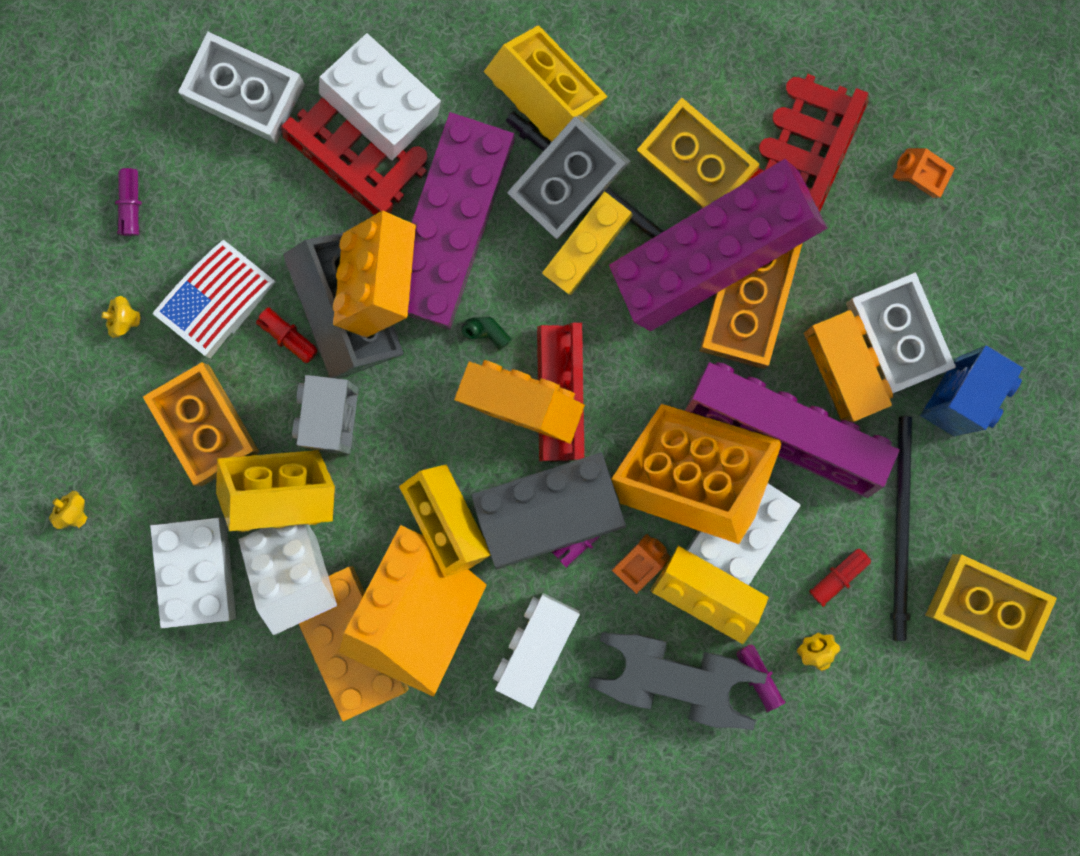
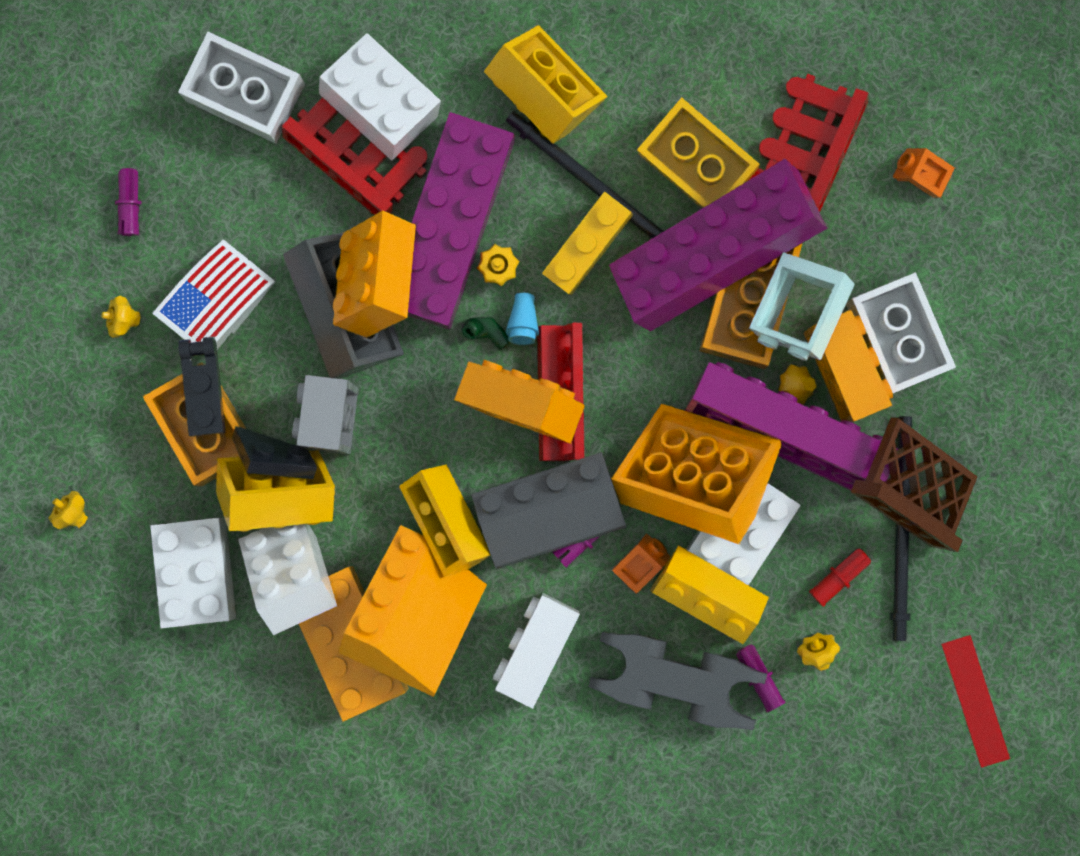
red axle [256,307,318,363] -> none
light grey brick [507,115,631,239] -> none
blue brick [920,345,1023,437] -> none
yellow brick [925,554,1057,661] -> none
none -> black plate [178,336,226,437]
none -> black wing [232,426,317,479]
none -> yellow piece [477,244,520,286]
none -> medium azure cone [505,293,539,345]
none -> light aqua window [749,252,855,361]
none -> yellow piece [778,364,816,405]
none -> reddish brown fence [851,417,977,552]
none -> red sticker [941,635,1010,768]

